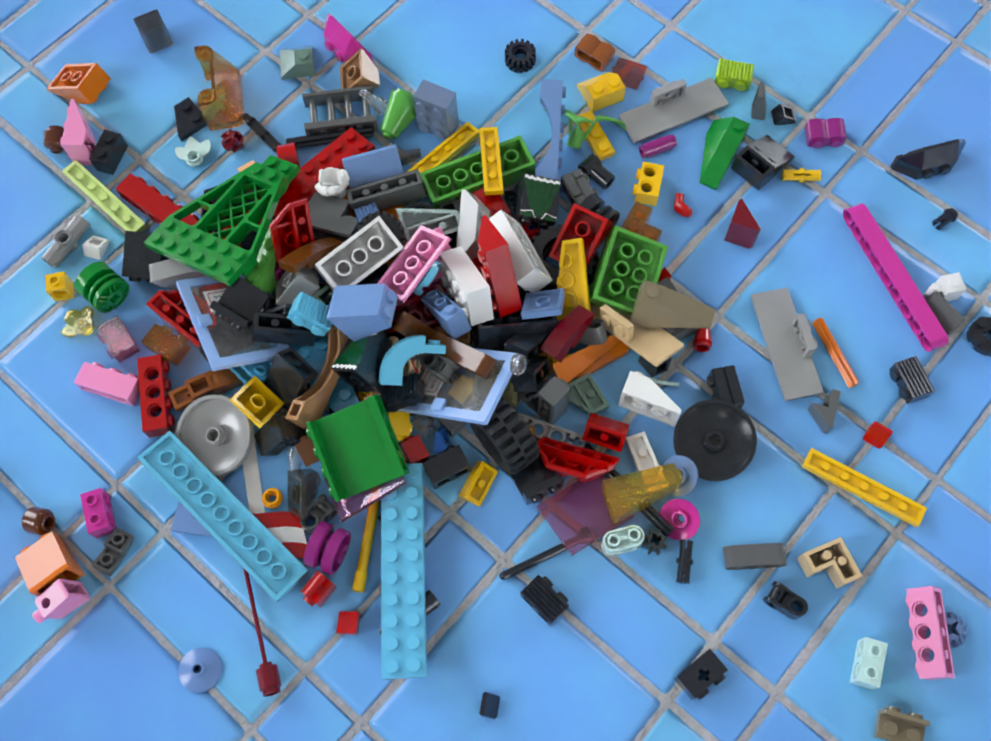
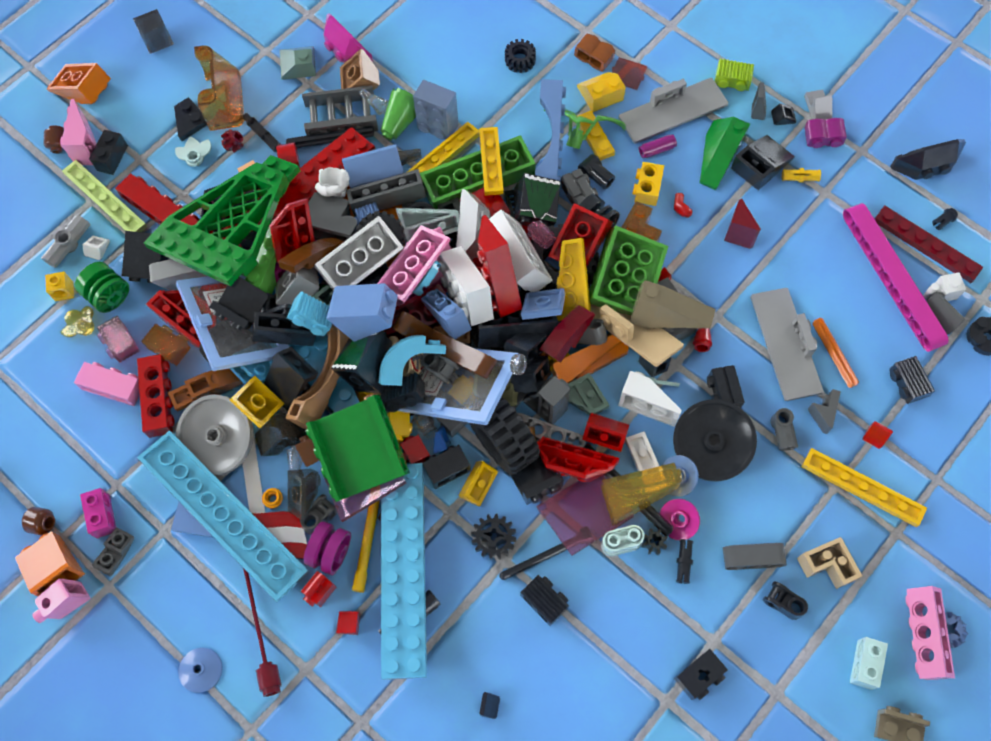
none -> black gear [471,514,516,560]
none -> clear pink brick [527,220,556,249]
none -> dark grey piece [770,408,798,451]
none -> light grey slope [804,90,832,120]
none -> dark red plate [874,205,983,283]

